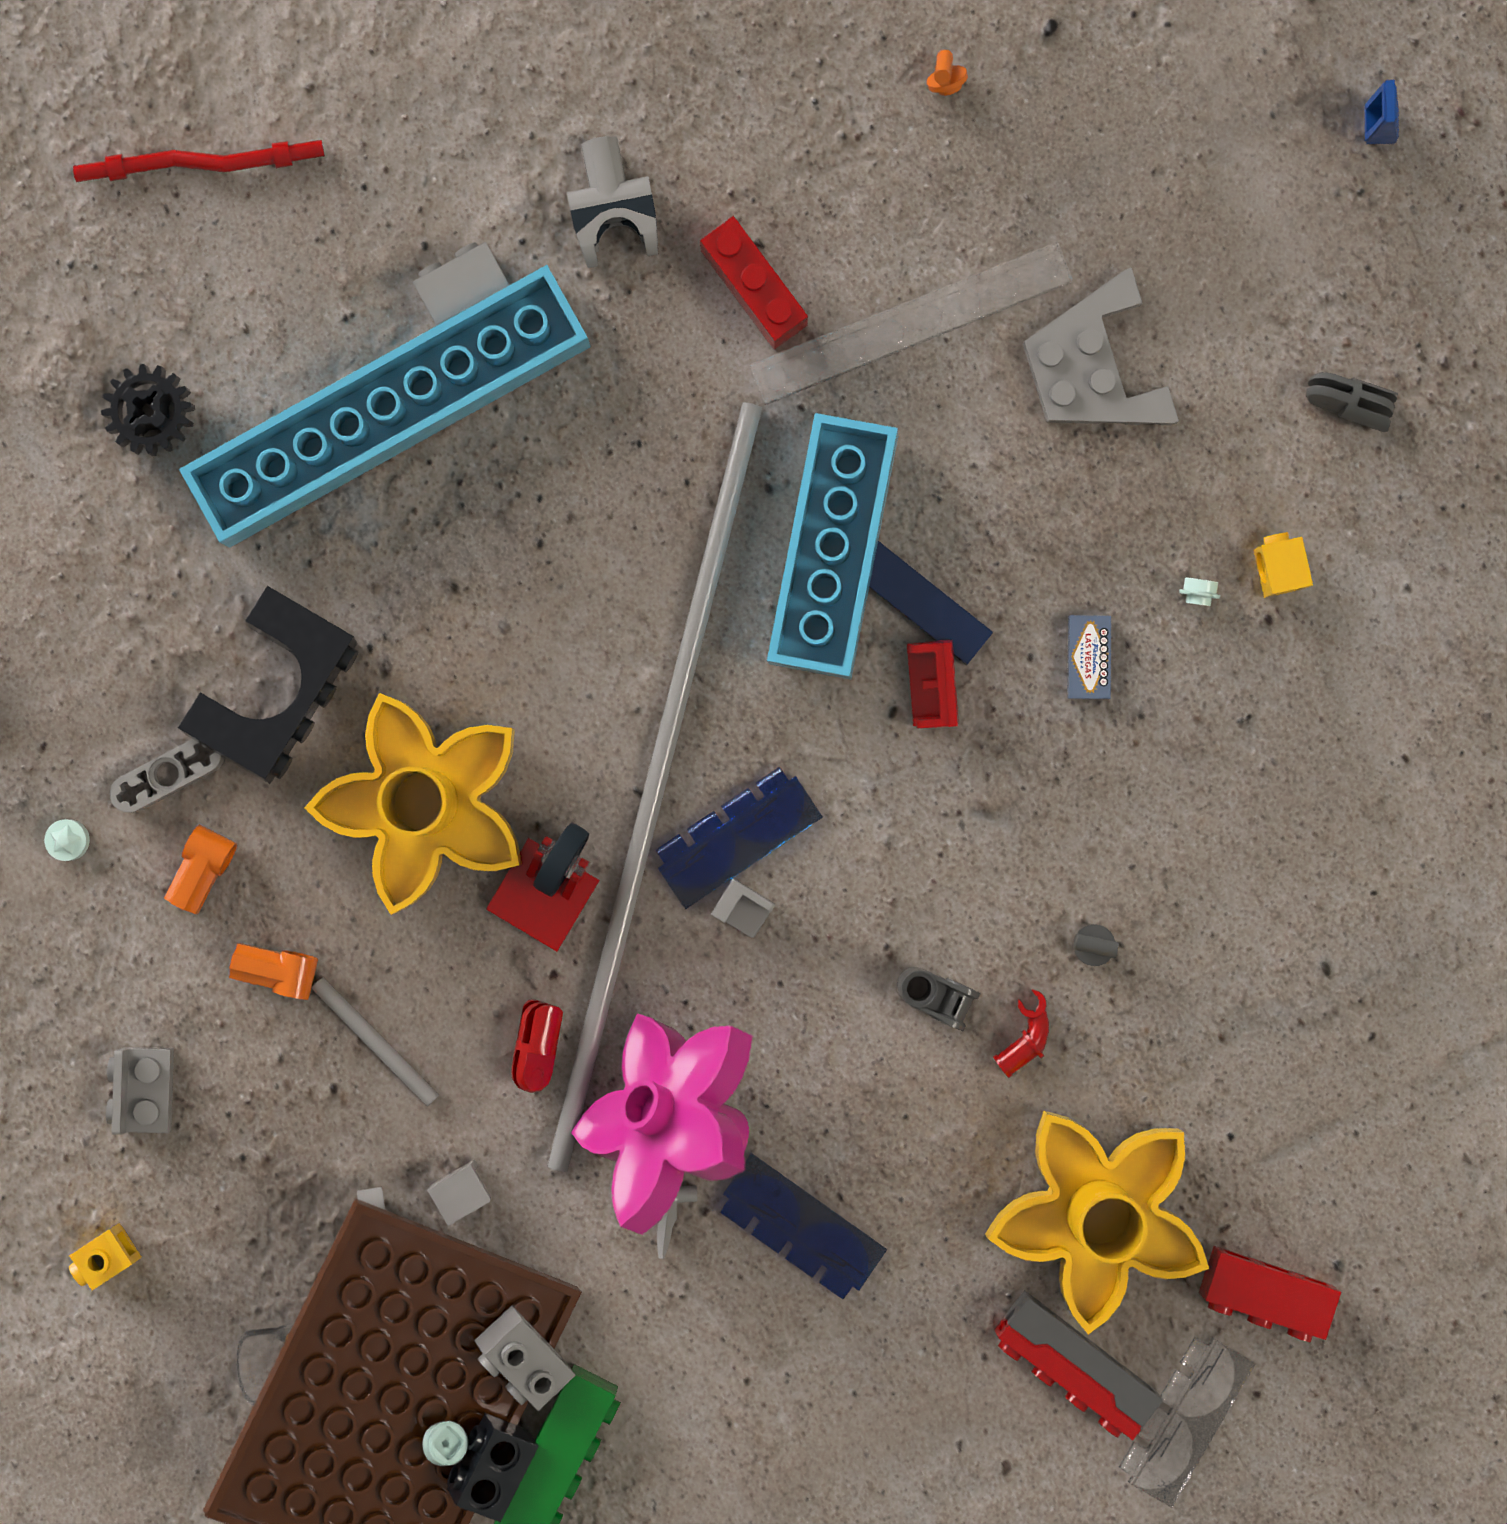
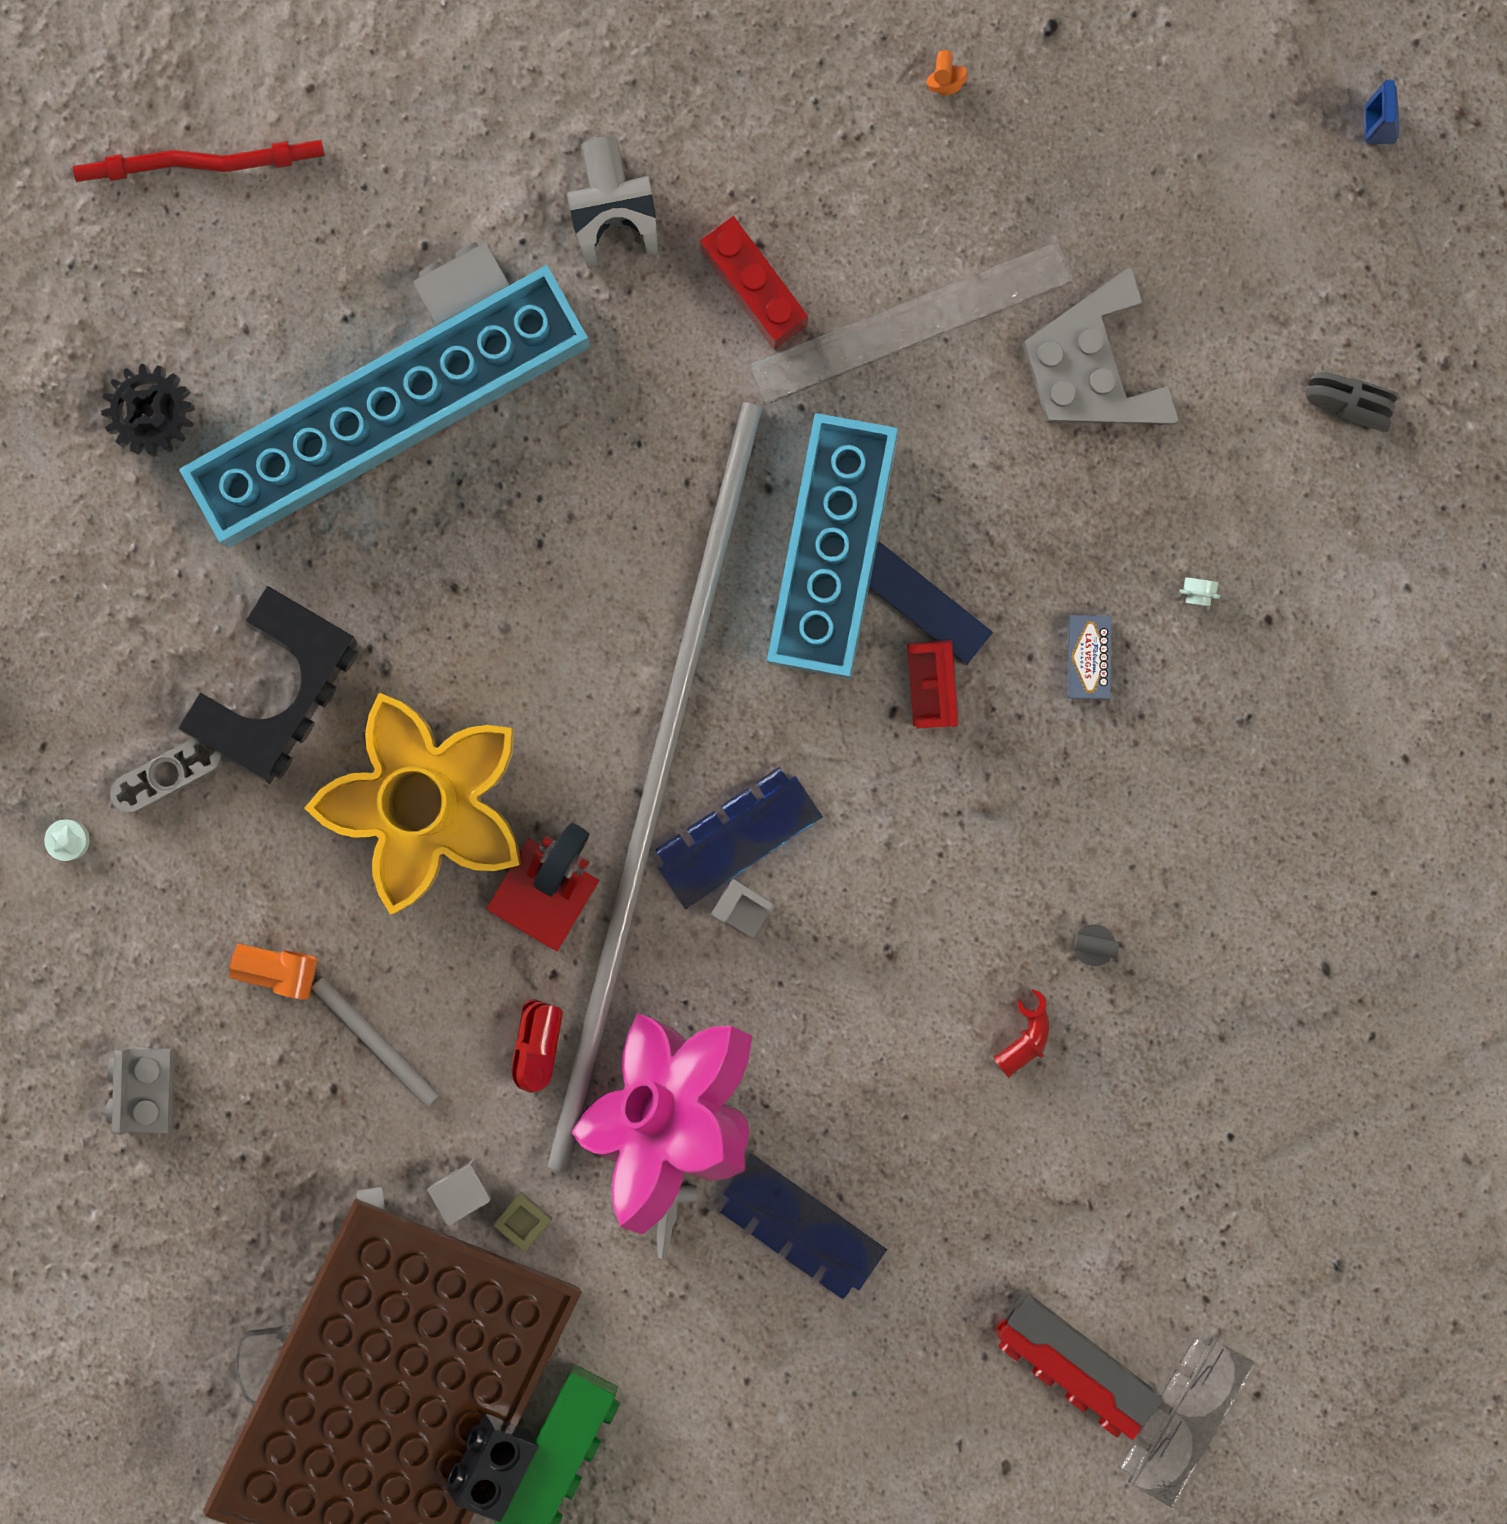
yellow brick [69,1223,142,1291] -> none
orange piece [164,824,237,914] -> none
light aqua tile [423,1421,468,1466] -> none
light grey brick [474,1305,576,1411] -> none
dark grey piece [897,967,981,1031] -> none
yellow plant [985,1110,1209,1334] -> none
red brick [1198,1246,1341,1342] -> none
yellow brick [1253,532,1313,598] -> none
none -> olive plate [493,1191,552,1252]

